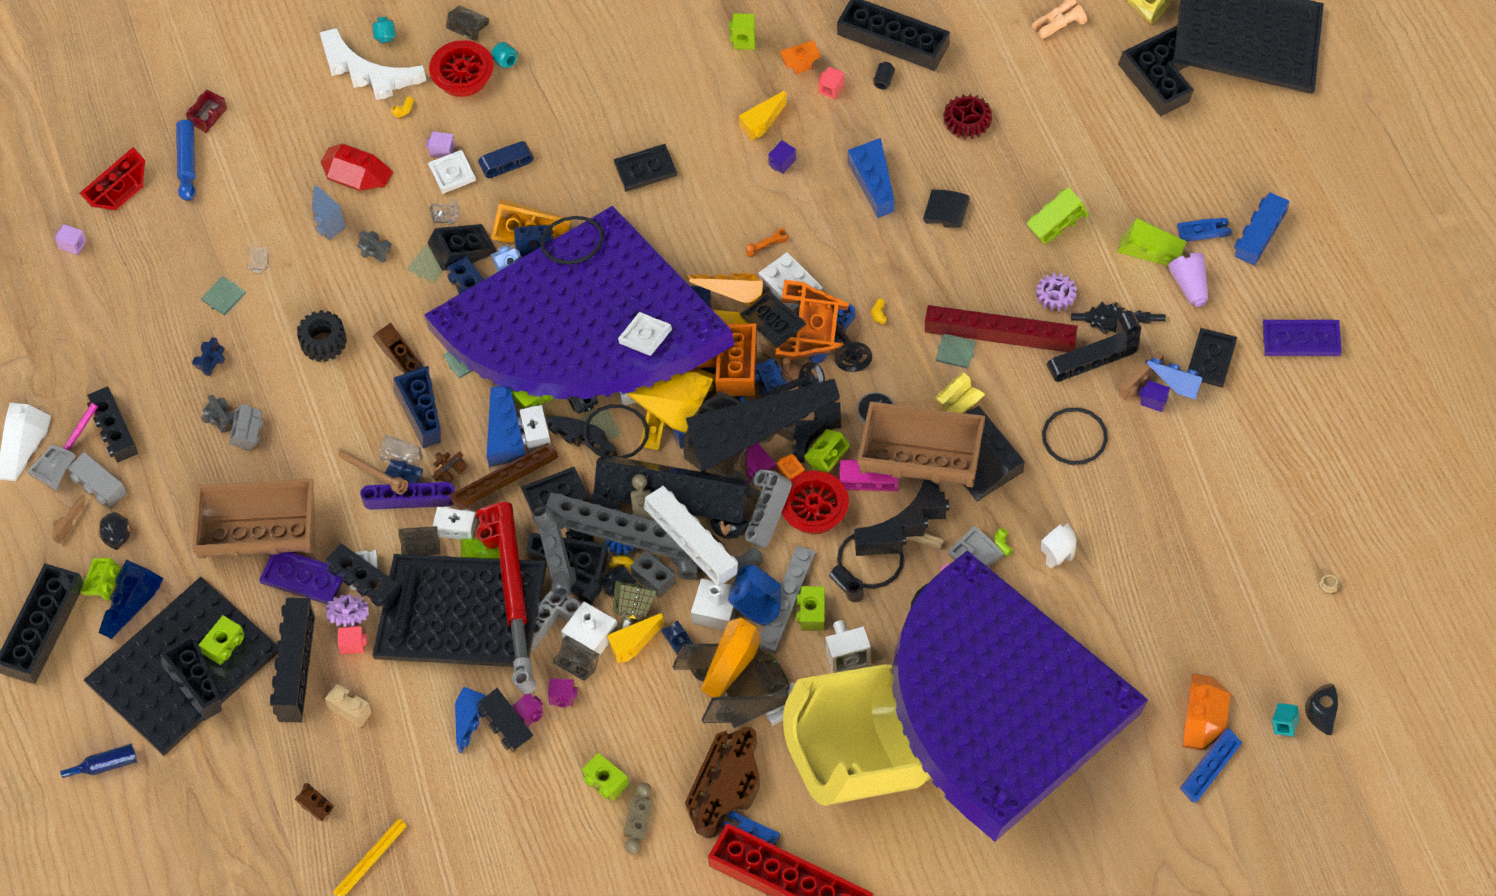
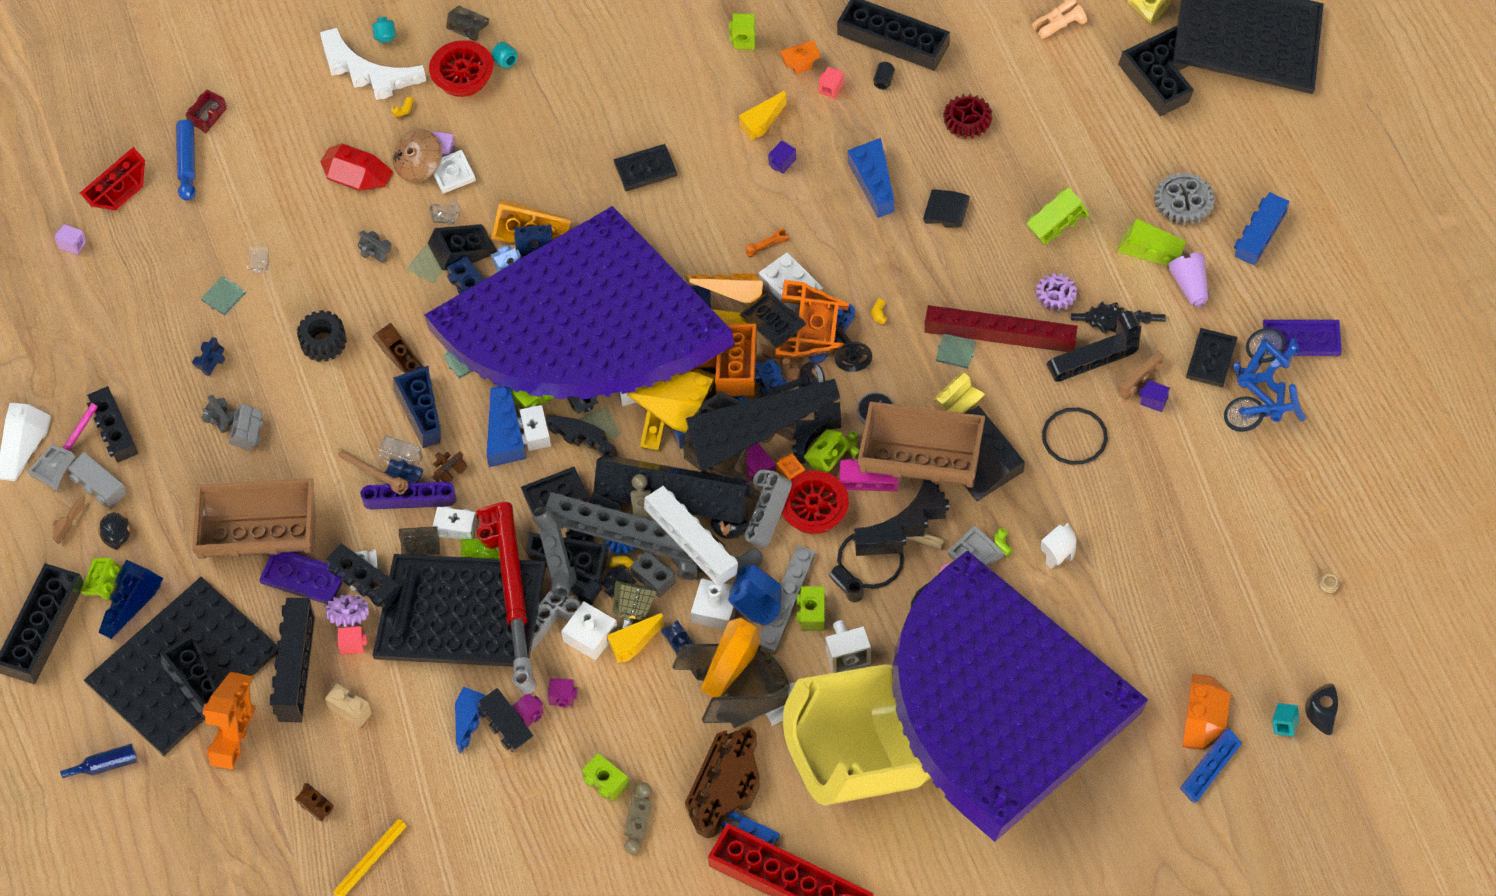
lime brick [199,615,245,665] -> none
sand blue slope [312,185,346,240] -> none
reddish brown plate [449,443,558,510] -> none
dark blue beam [478,141,534,178] -> none
black piece [540,216,604,265] -> none
clear smoke bracket [553,636,600,681] -> none
black piece [583,404,649,458] -> none
white plate [618,312,672,356] -> none
slope [1145,357,1202,400] -> none
blue hinge [1177,218,1232,242] -> none
none -> orange wedge [203,672,256,770]
none -> medium nougat dish [393,129,443,182]
none -> lime arm [846,431,860,459]
none -> light grey gear [1154,171,1215,226]
none -> blue piece [1224,328,1306,432]

